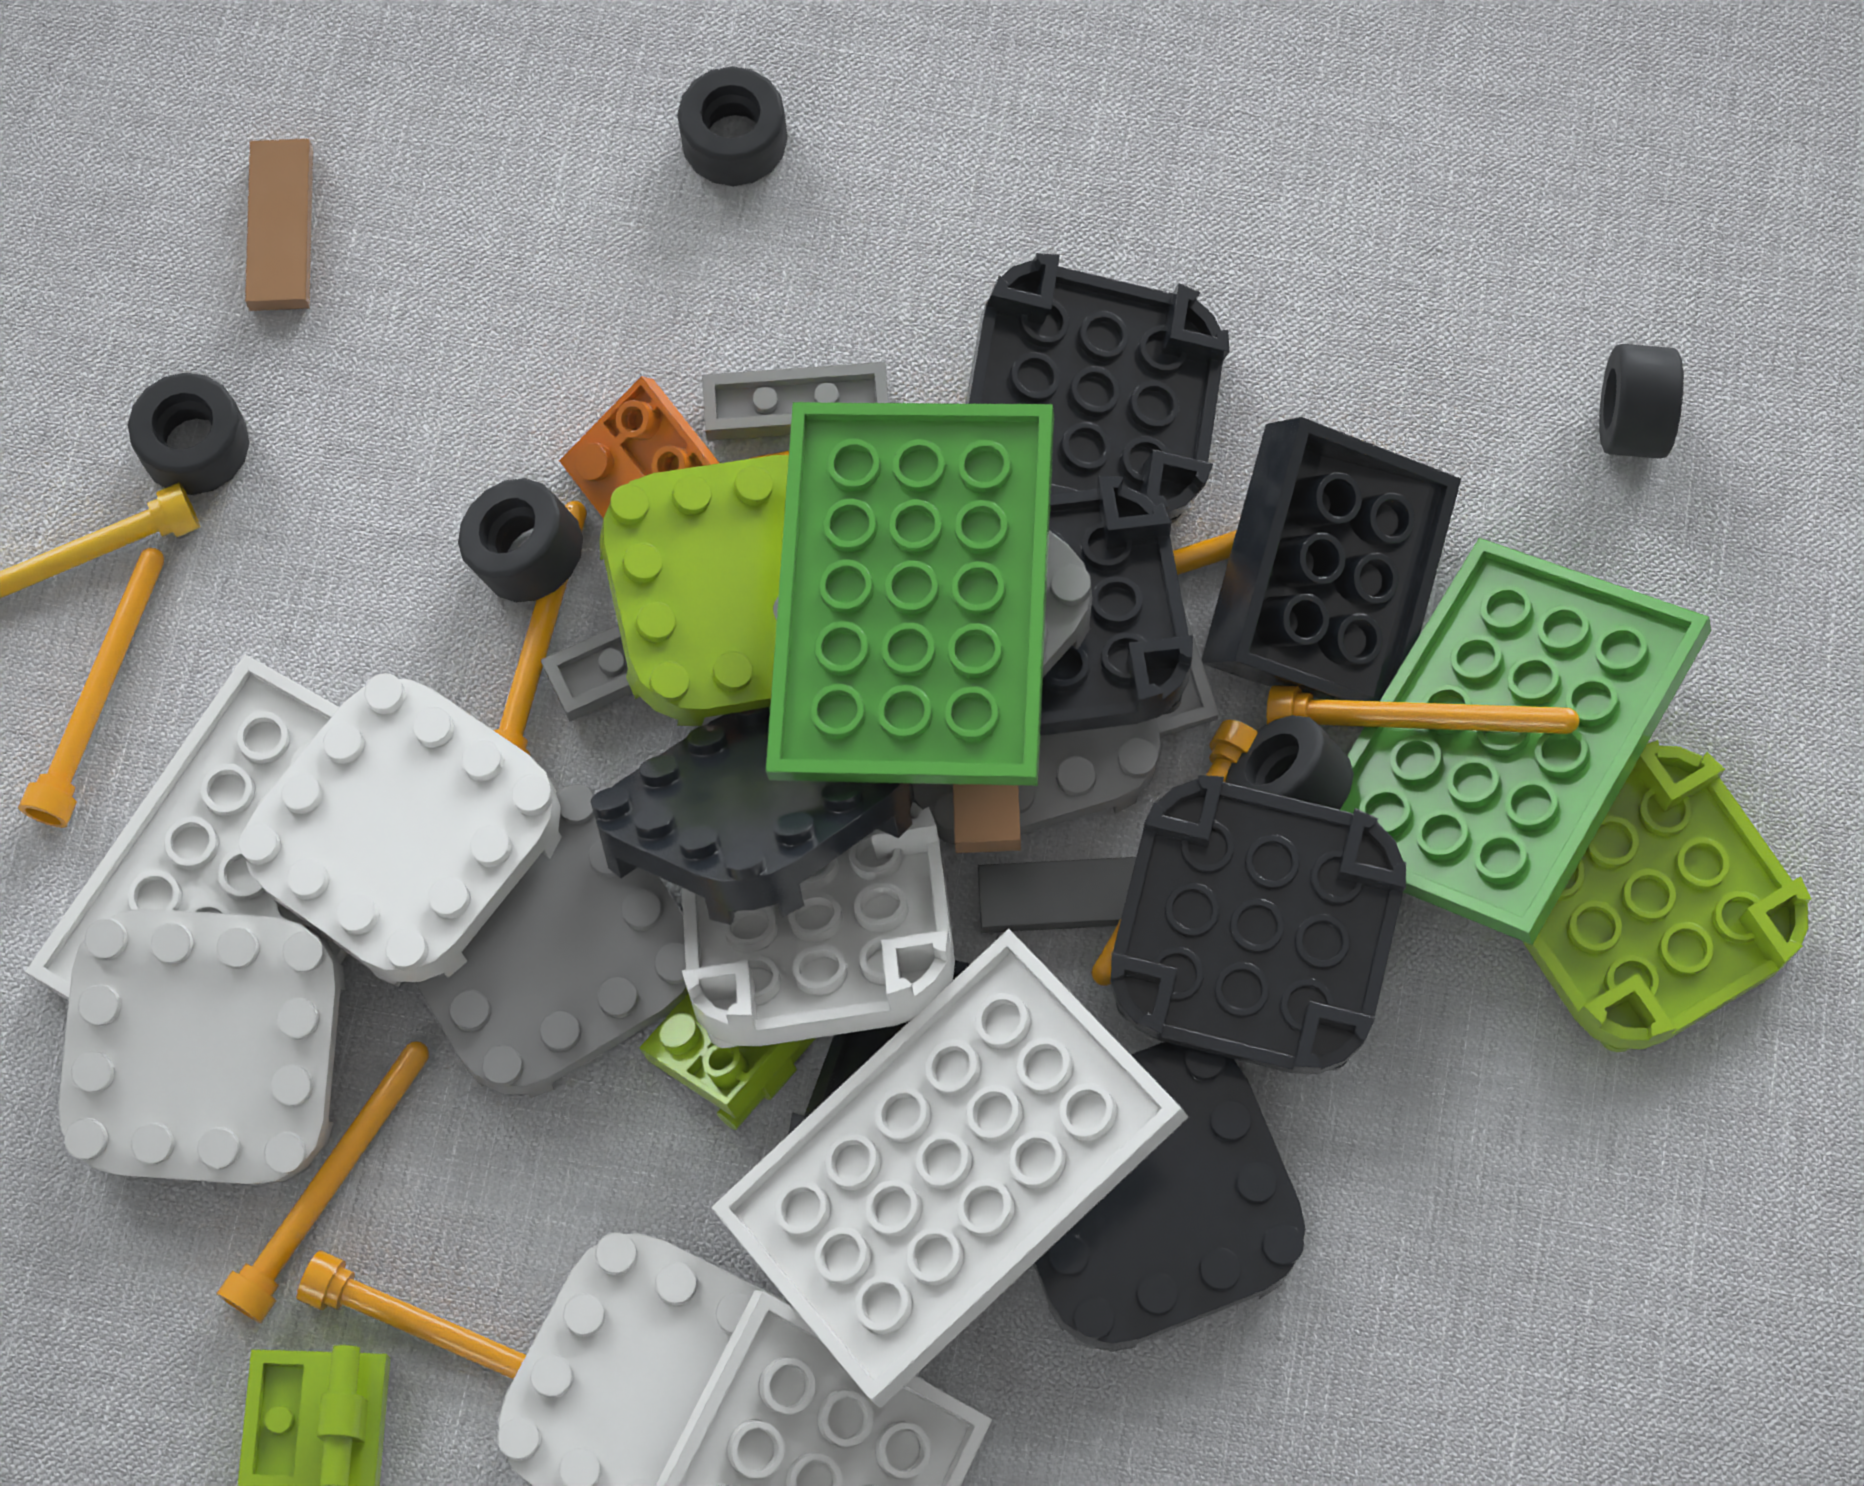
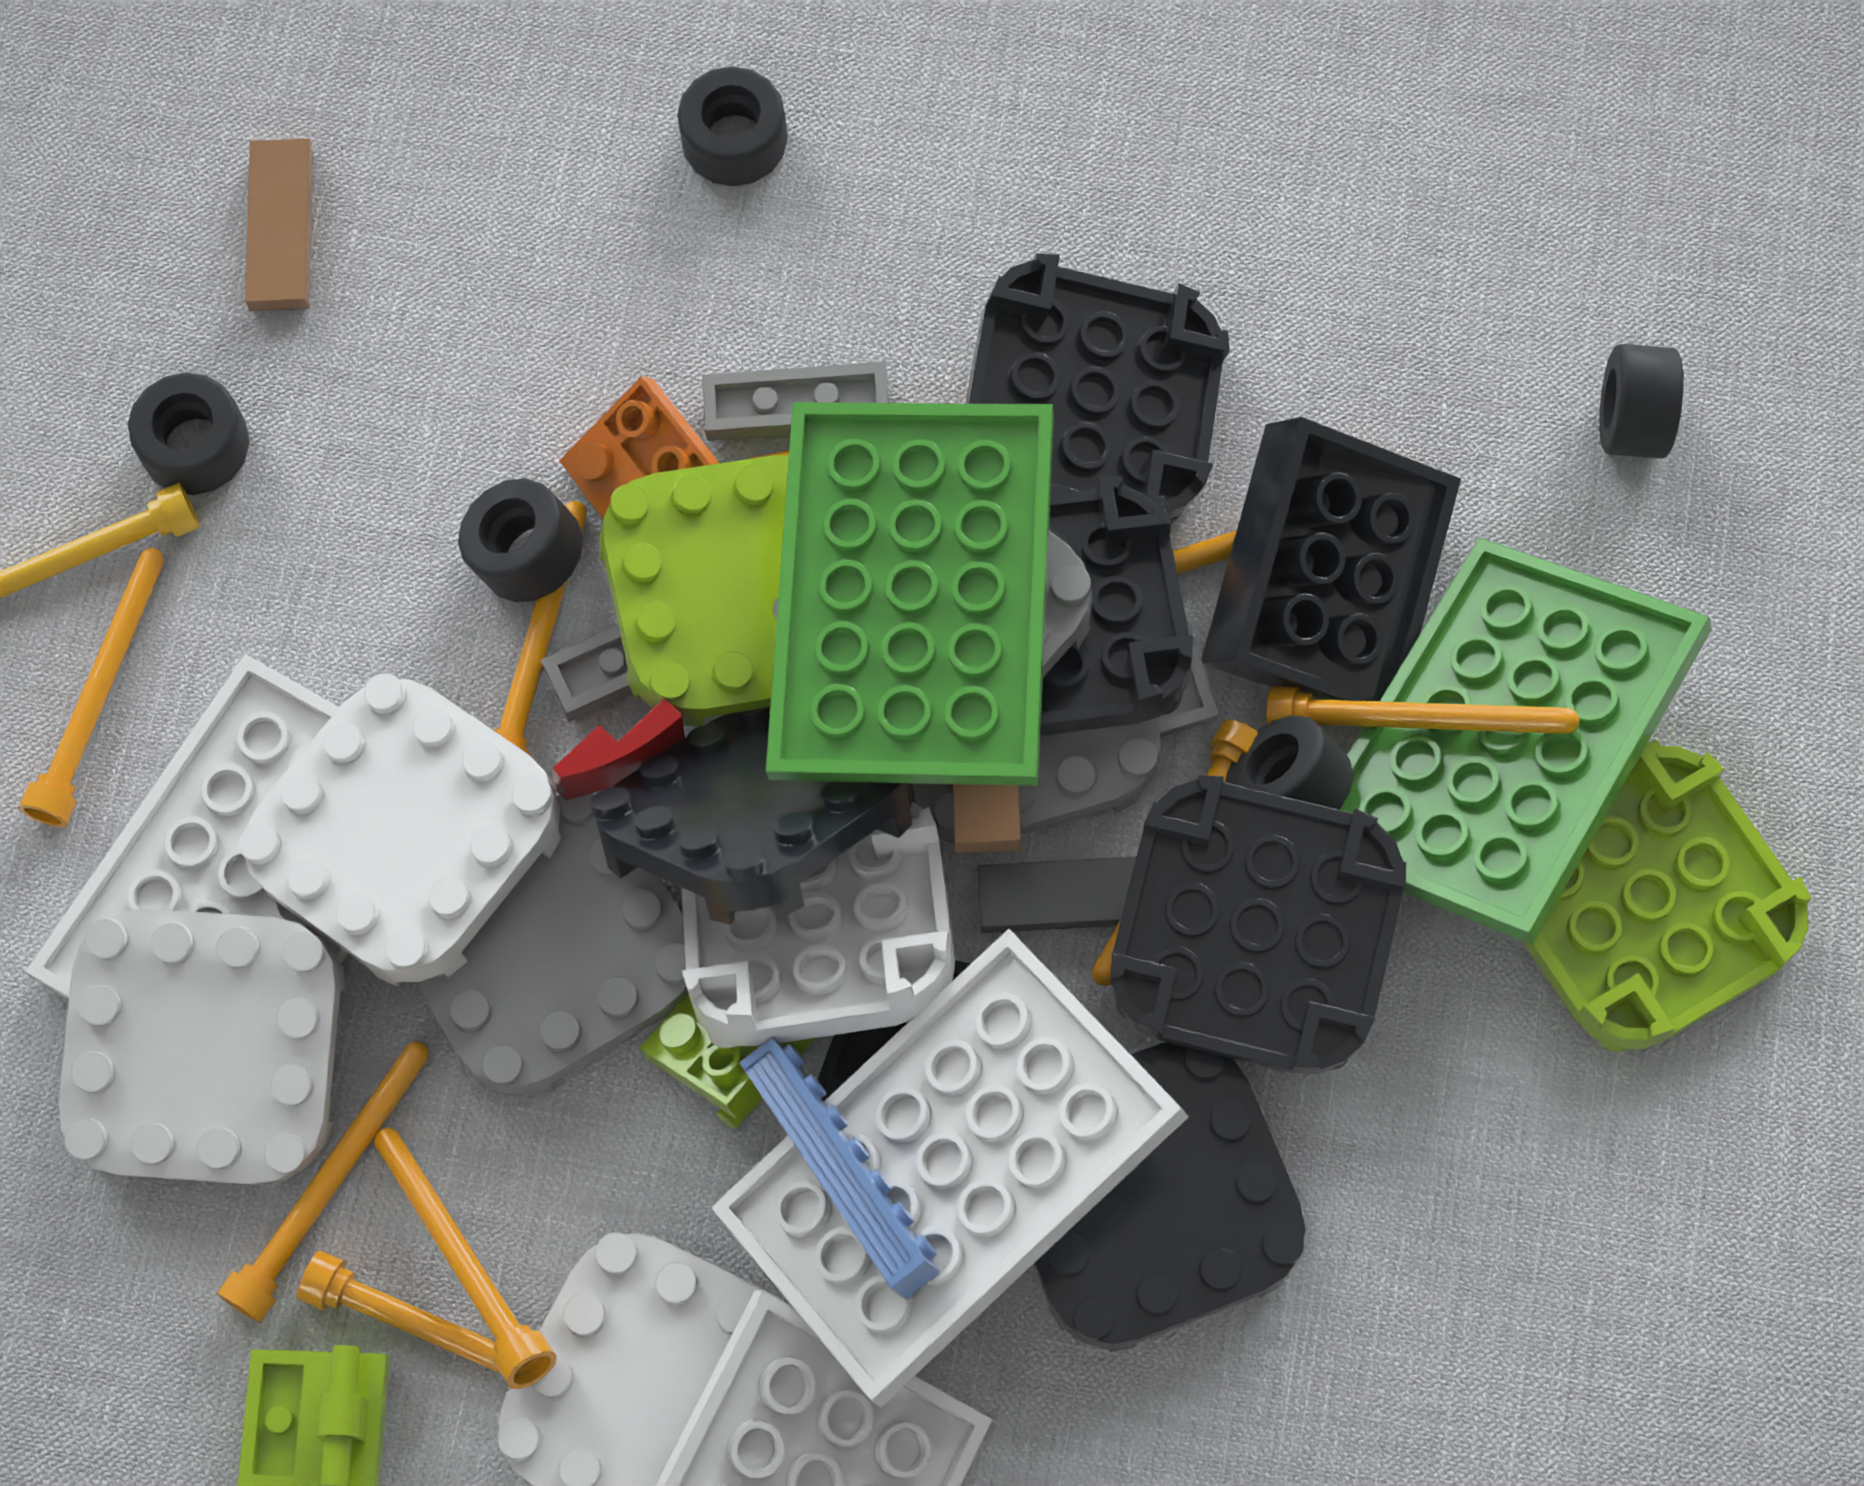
none -> light orange piece [374,1128,557,1389]
none -> red slope [552,698,685,800]
none -> medium blue piece [739,1037,940,1300]

